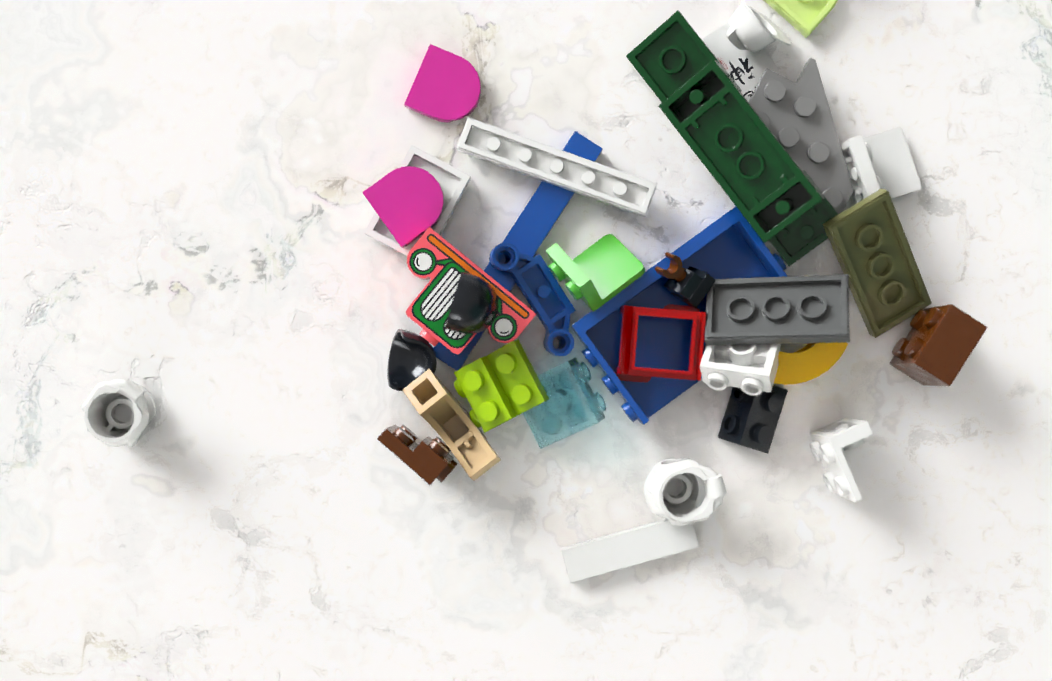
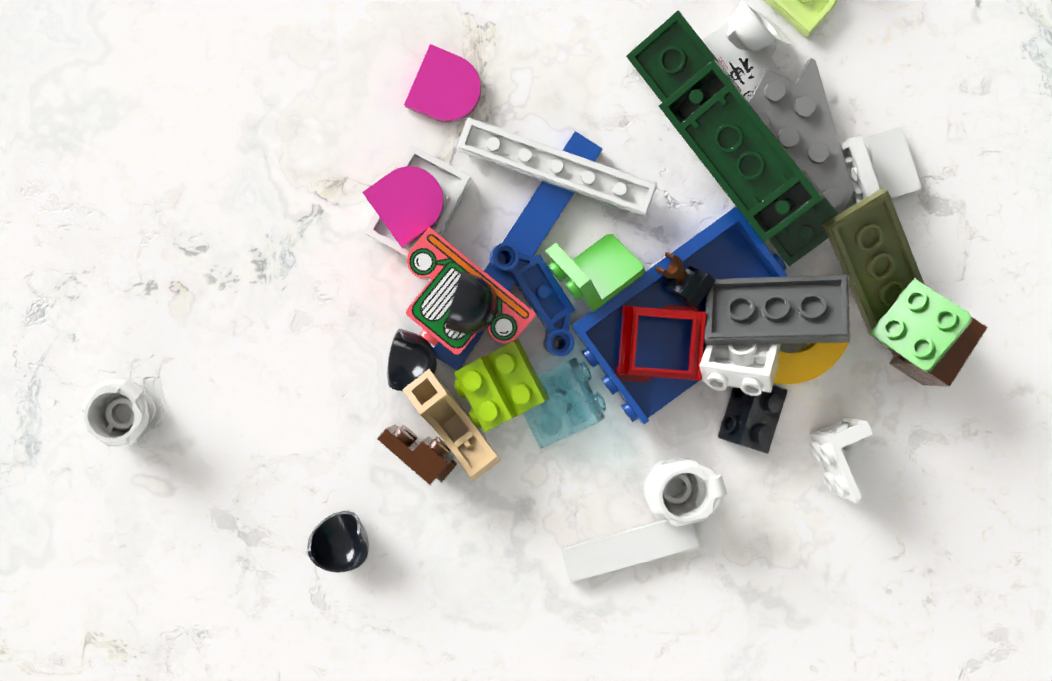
none -> black helmet [307,511,369,573]
none -> bracket [870,278,972,372]

